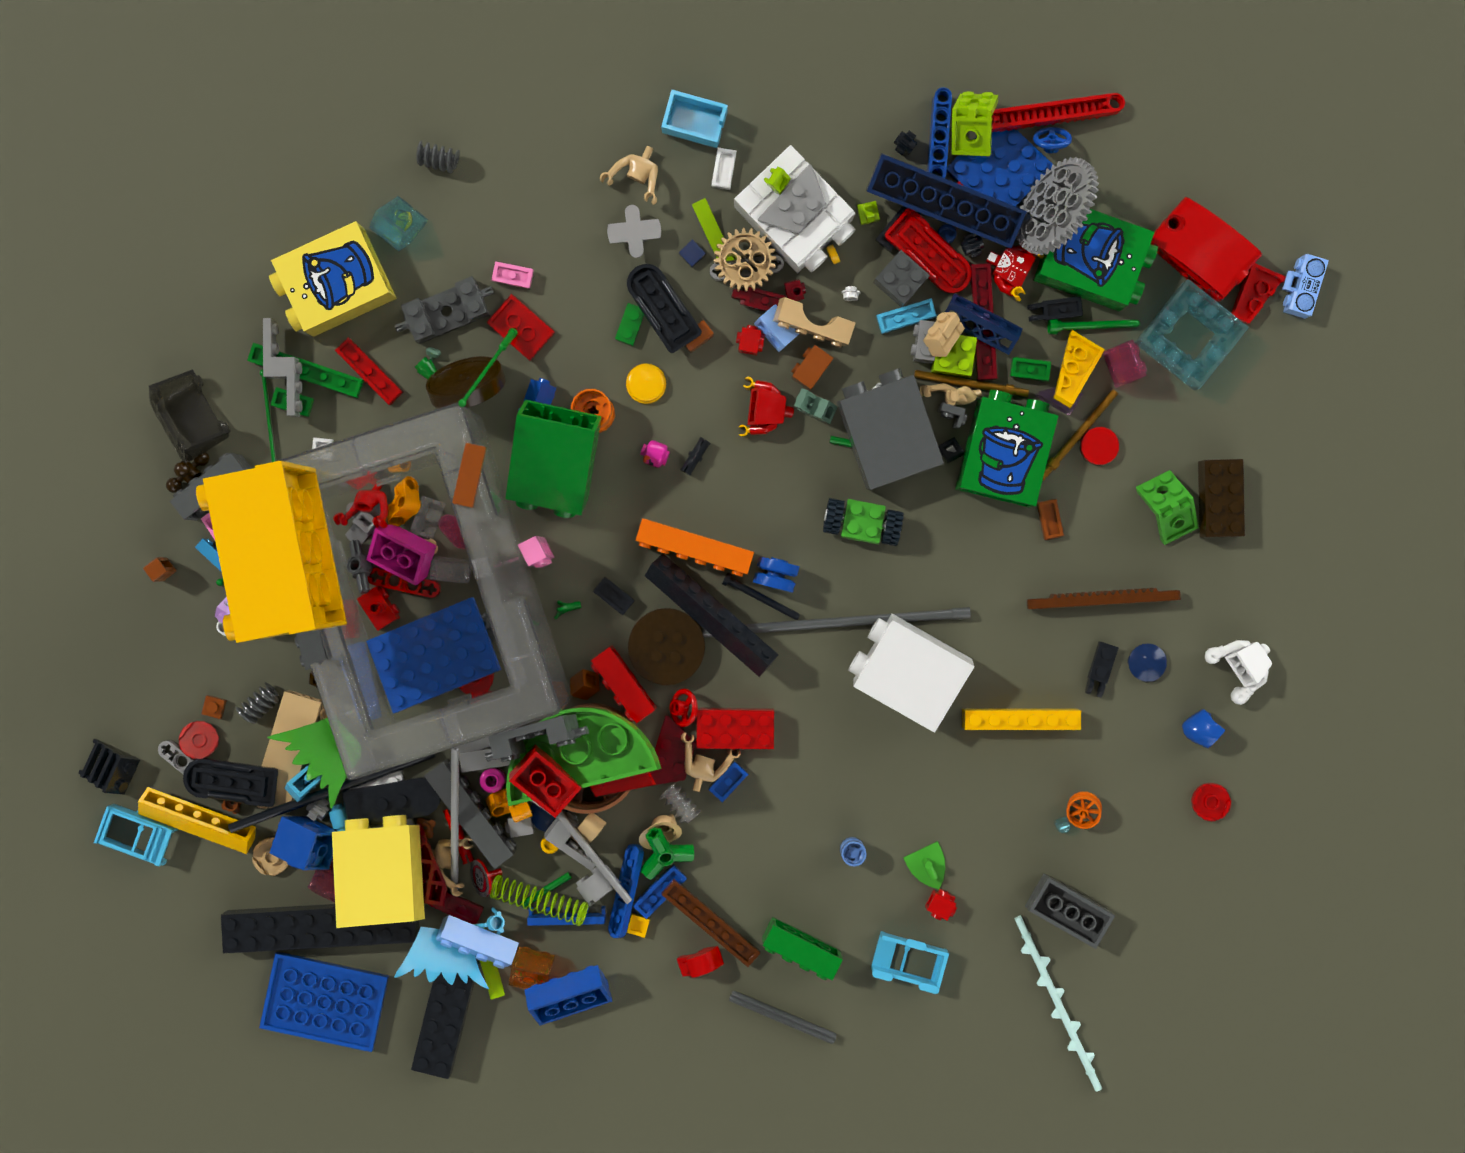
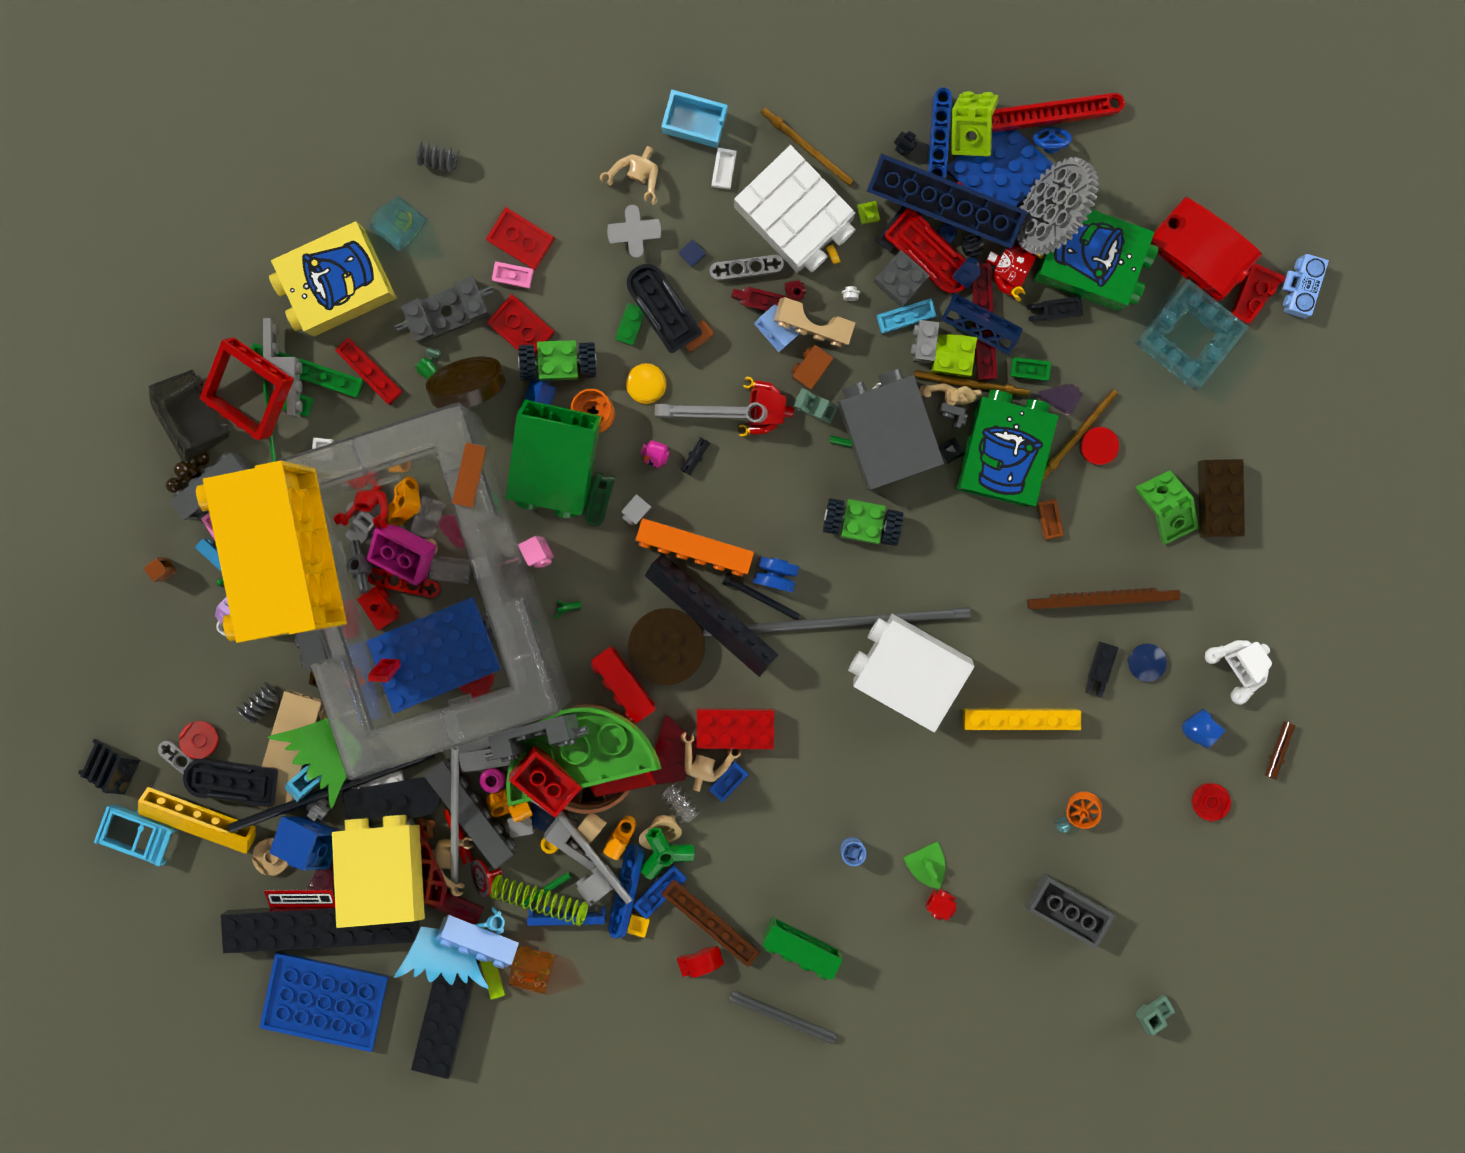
dark orange plate [201,695,227,719] -> none
dark orange plate [221,800,241,814] -> none
medium azure brick [328,803,347,831] -> none
green piece [458,328,518,407] -> none
blue brick [524,965,612,1026] -> none
dark orange panel [570,669,599,700] -> none
black plate [593,577,635,616] -> none
red piece [669,689,698,727] -> none
lime sticker [692,198,734,261] -> none
tan gear [714,228,776,292] -> none
red brick [736,325,765,356] -> none
light grey wing [758,164,826,234] -> none
lime tile [764,166,791,195] -> none
medium azure piece [871,931,949,994] -> none
tan brick [923,312,965,357] -> none
light aqua plant [1014,915,1102,1092] -> none
green piece [1047,319,1140,335] -> none
yellow wing [1054,330,1105,408] -> none
clear pink slope [1103,339,1147,388] -> none
none -> red window [199,337,294,440]
none -> sticker [264,890,335,907]
none -> red plate [368,658,401,682]
none -> red tile [486,207,555,271]
none -> plate [518,340,597,381]
none -> dark green plate [585,472,615,526]
none -> light orange piece [603,816,636,860]
none -> light grey brick [621,494,653,525]
none -> light grey piece [654,402,768,423]
none -> pearl gold bar [760,107,854,186]
none -> dark blue plate [952,257,981,289]
none -> sand green brick [1136,995,1175,1036]
none -> reddish brown pin [1265,721,1296,780]

